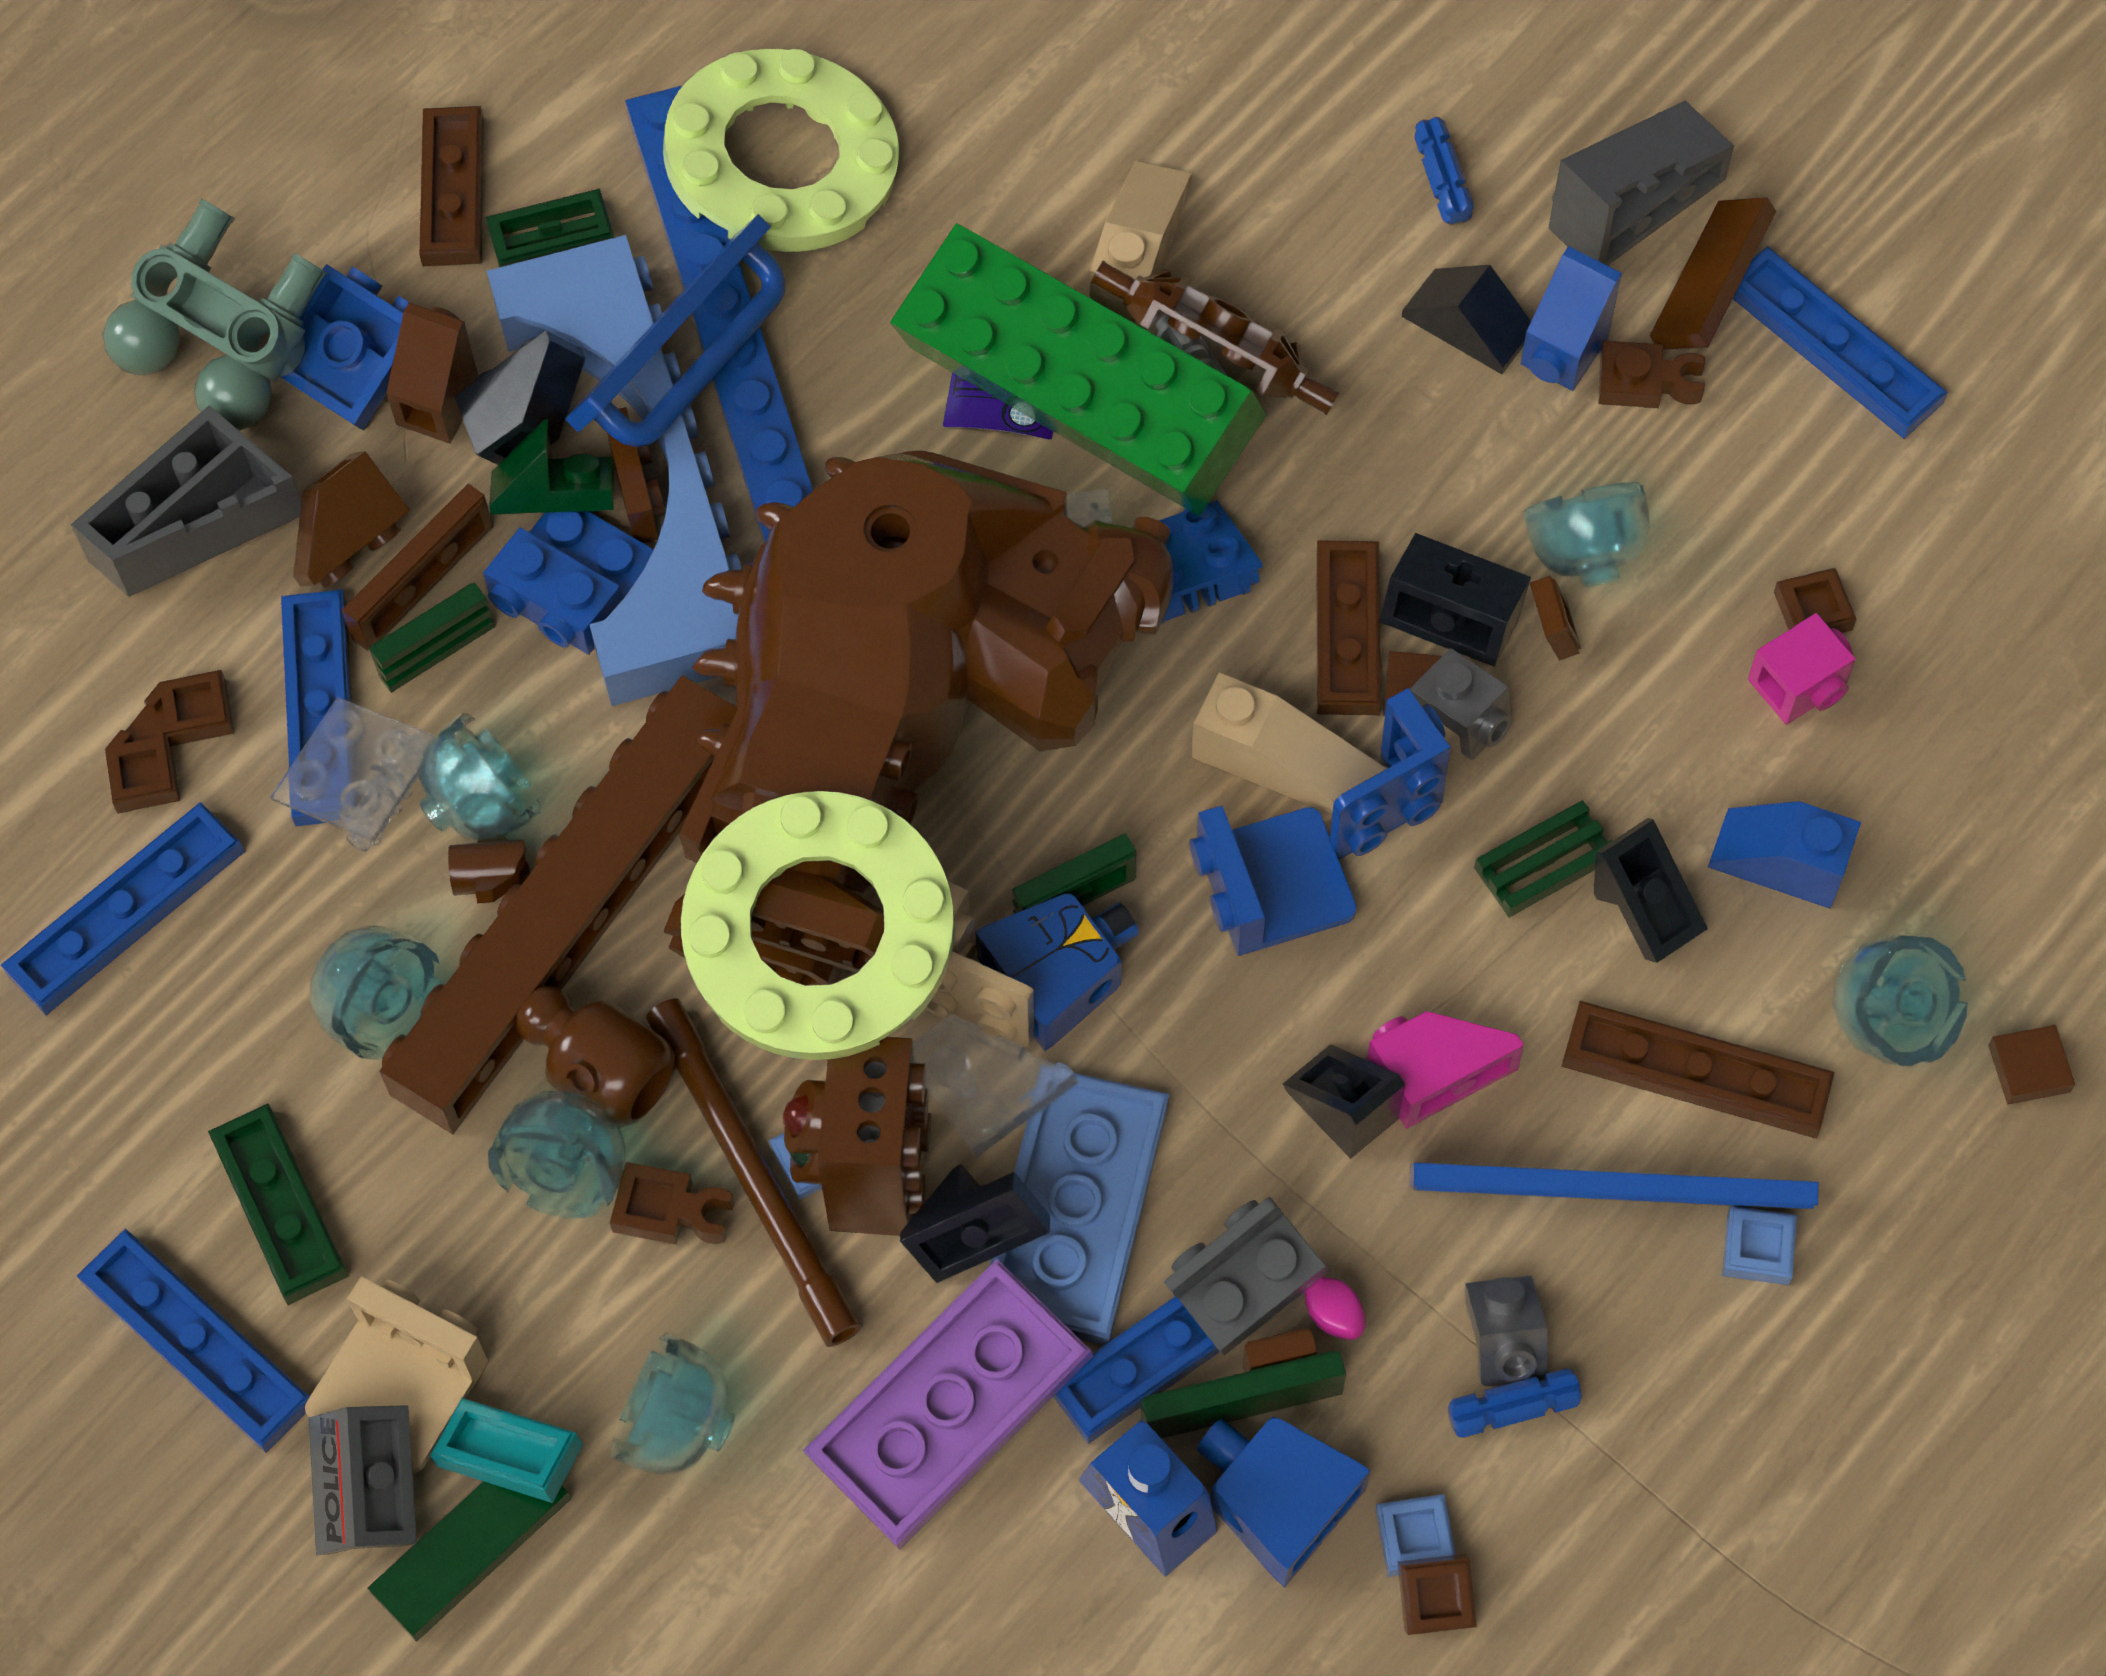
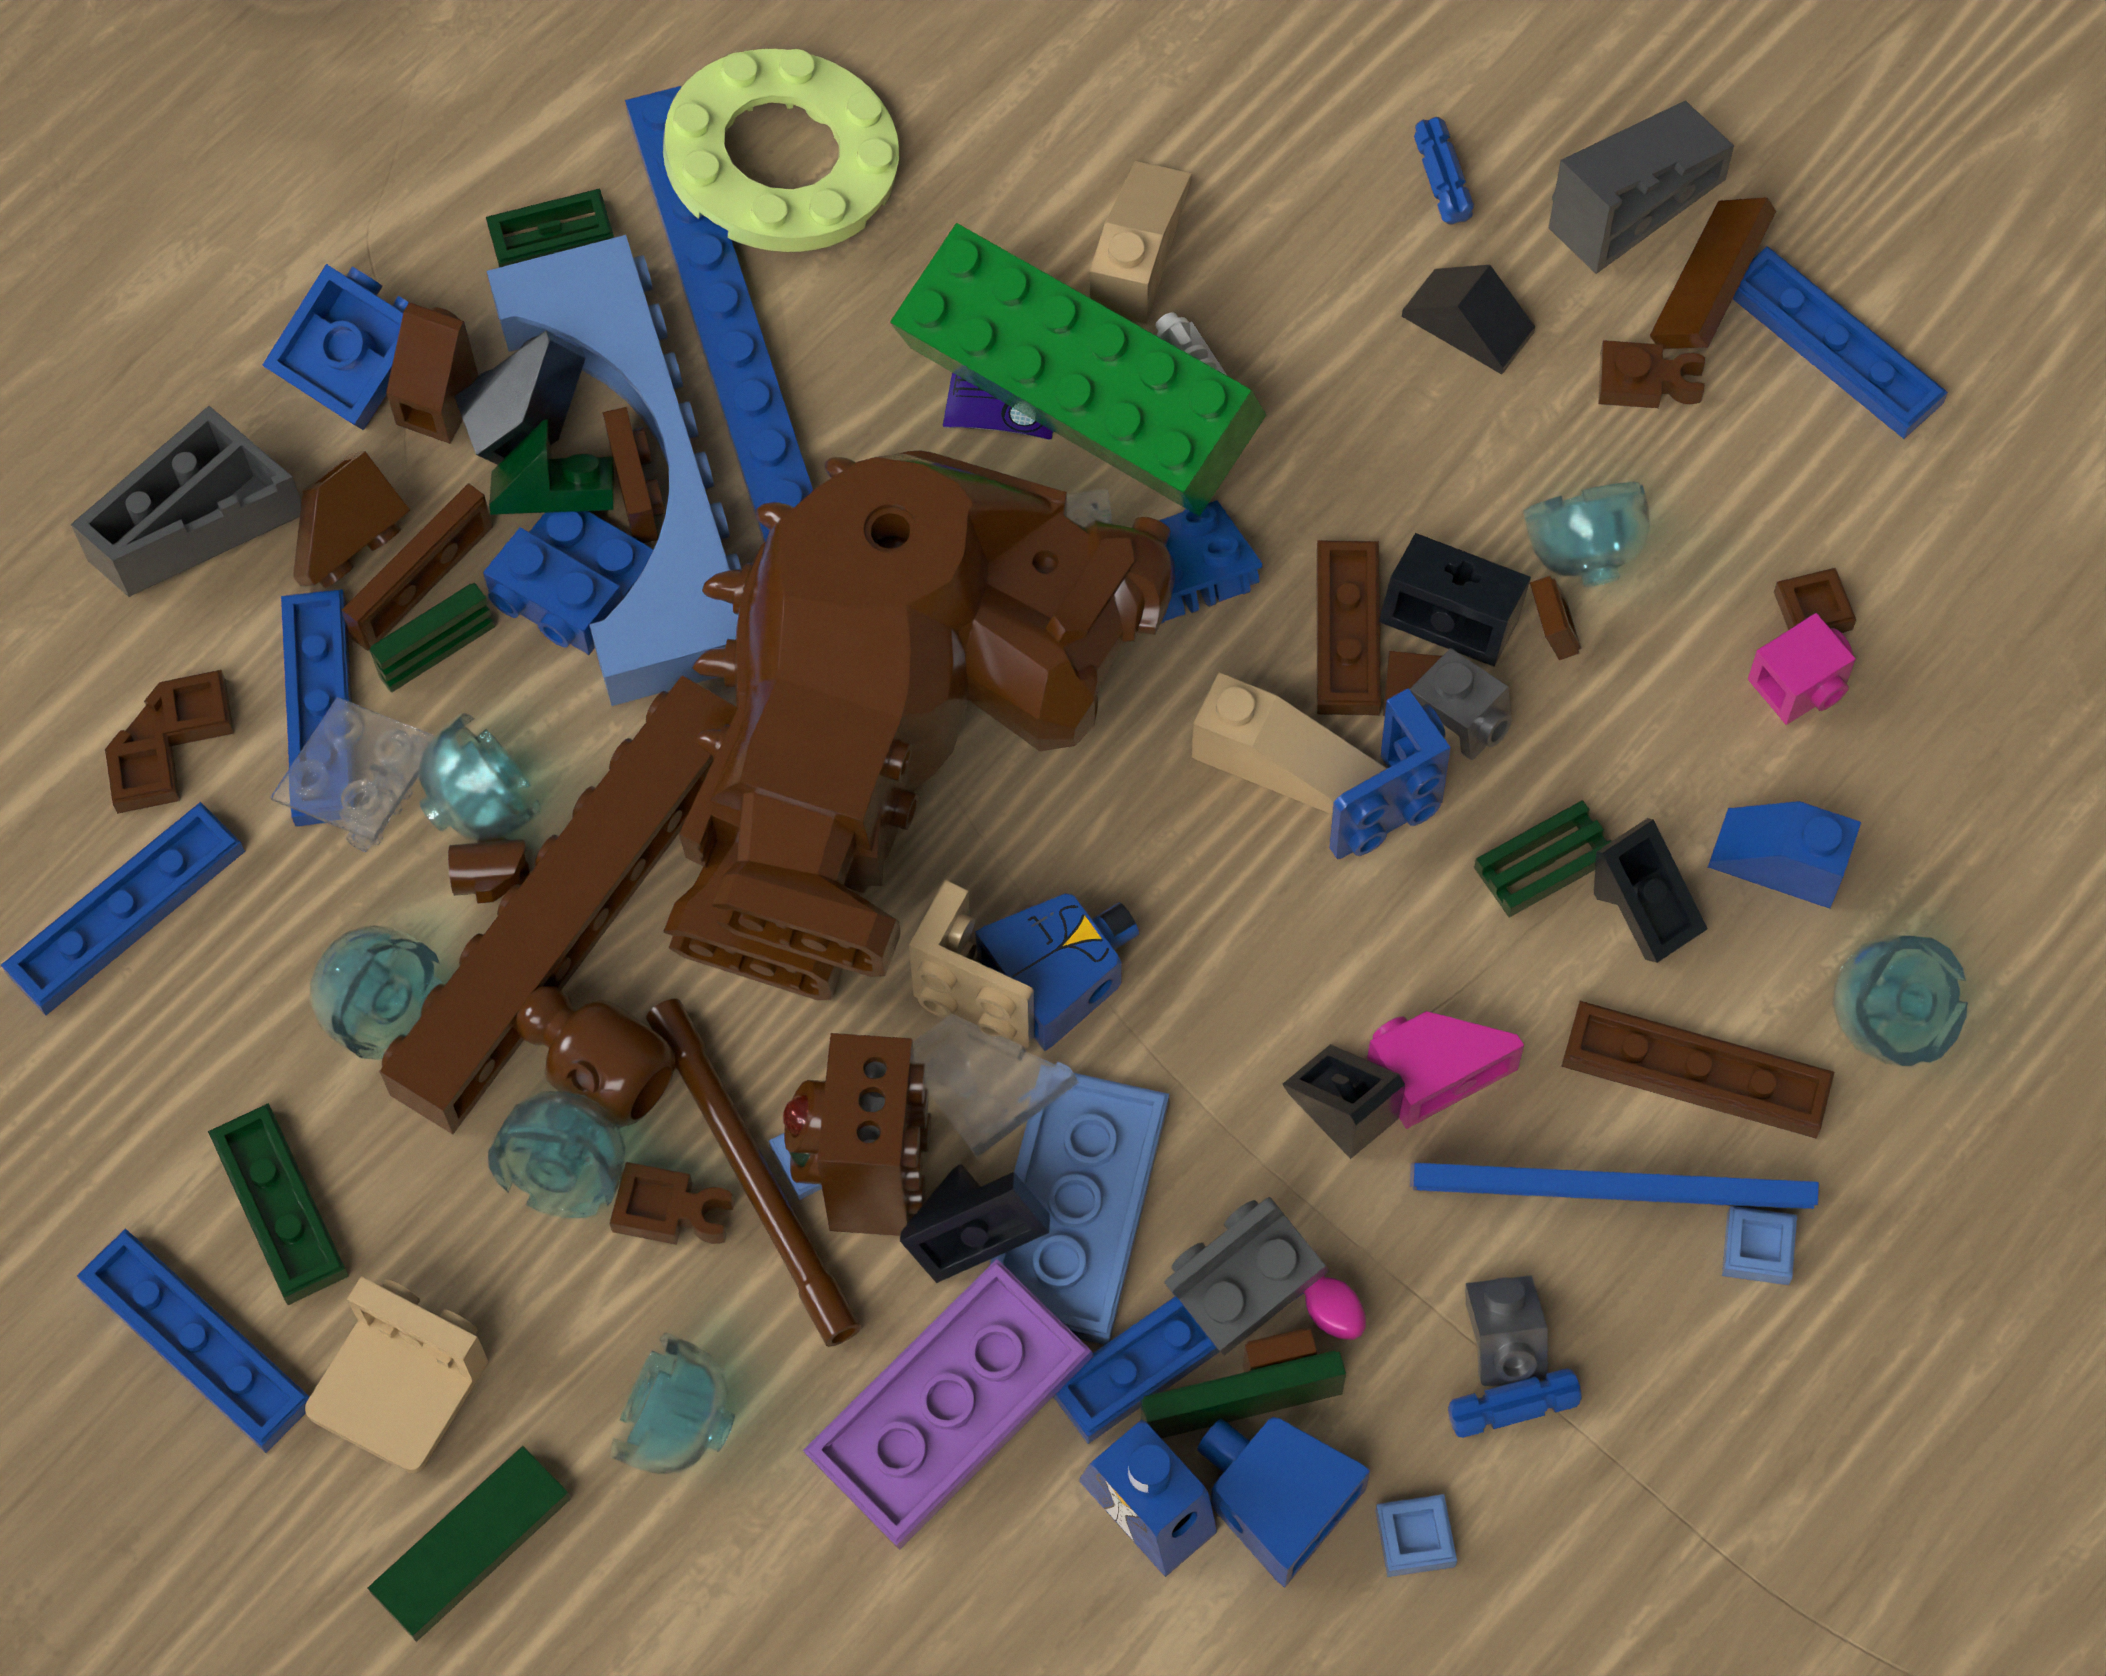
sand green piece [102,198,327,431] -> none
dark grey panel [308,1405,417,1555] -> none
reddish brown tile [419,106,484,266] -> none
teal tile [430,1398,584,1503] -> none
blue piece [565,214,786,447] -> none
yellowish green plate [681,791,955,1060] -> none
dark green tile [1012,833,1136,914] -> none
reddish brown plate [1091,260,1339,415] -> none
blue bracket [1189,805,1356,956] -> none
reddish brown tile [1397,1554,1477,1635] -> none
blue slope [1521,246,1622,391] -> none
reddish brown tile [1988,1025,2075,1105] -> none

